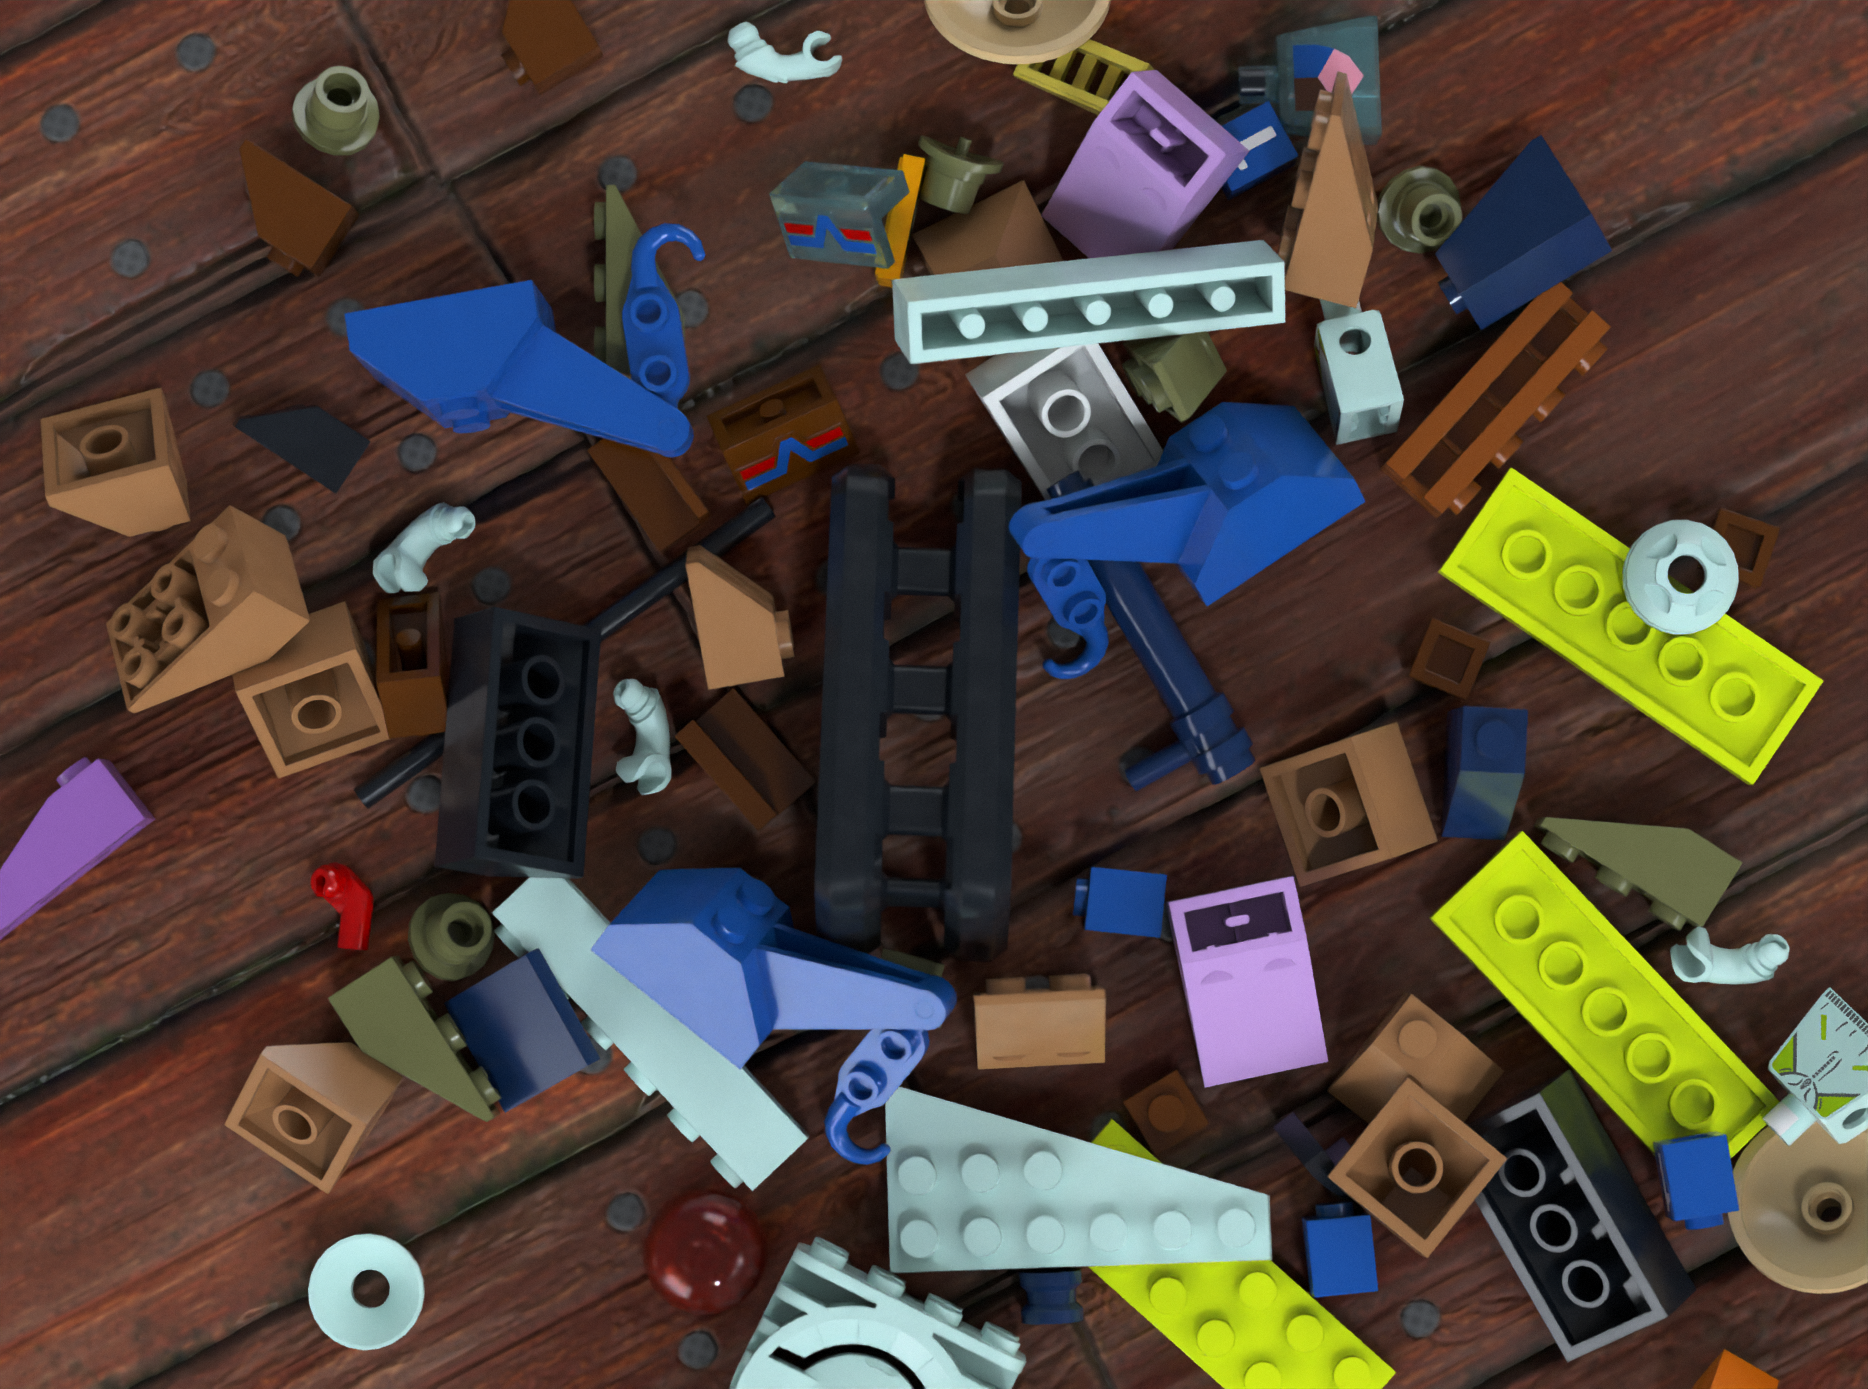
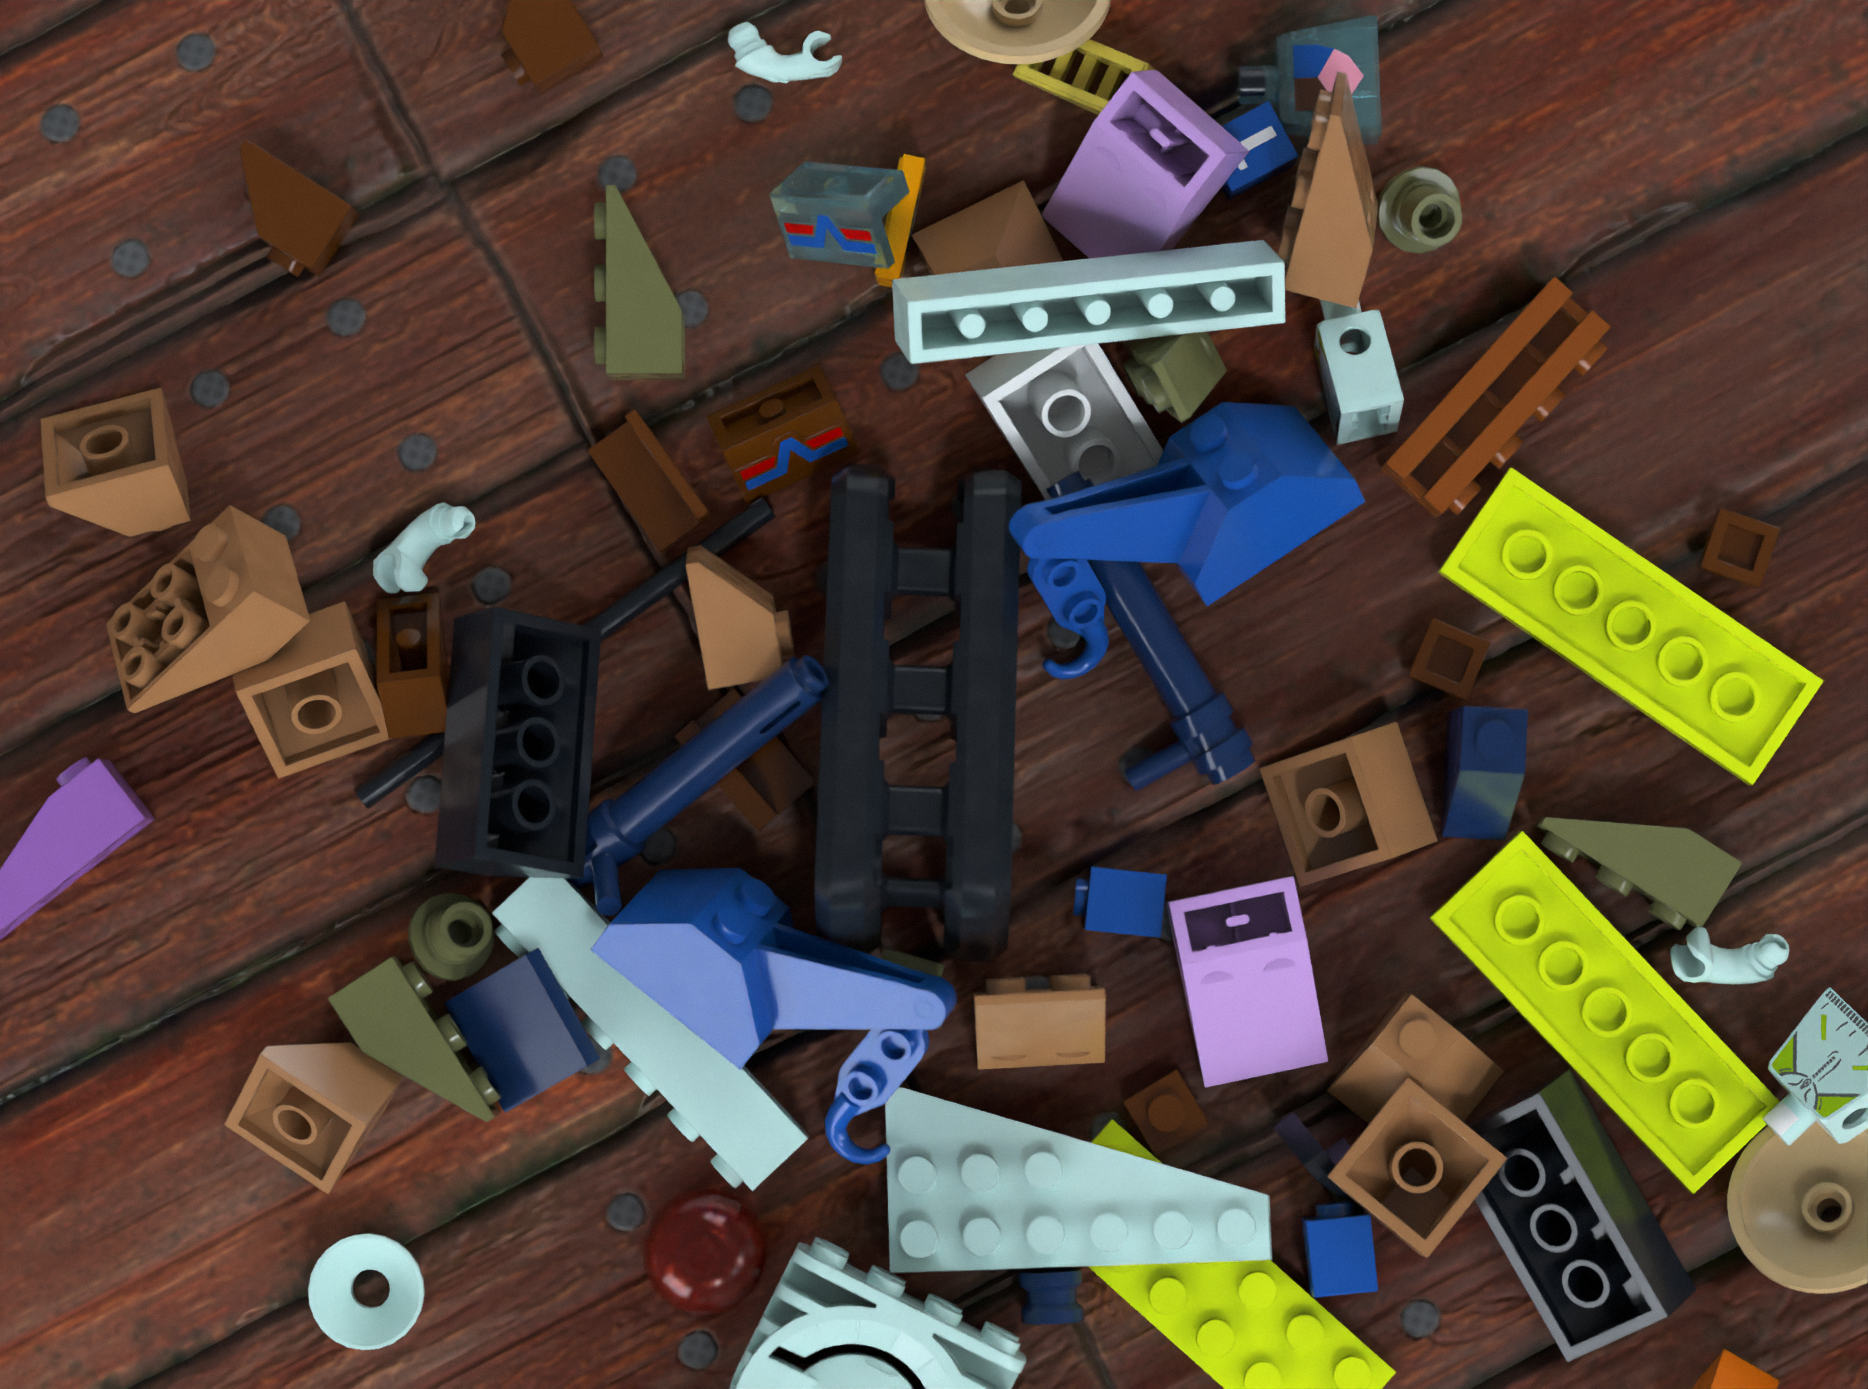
black slope [232,404,371,494] -> none
olive piece [291,66,380,156] -> none
red arm [310,862,374,951] -> none
blue slope [344,223,705,457] -> none
light aqua piece [613,679,671,795] -> none
olive piece [918,135,1004,214] -> none
dark blue slope [1435,135,1612,330] -> none
light aqua piece [1622,520,1739,635] -> none
blue brick [1653,1131,1739,1230] -> none
none -> dark blue cylinder [566,655,829,916]

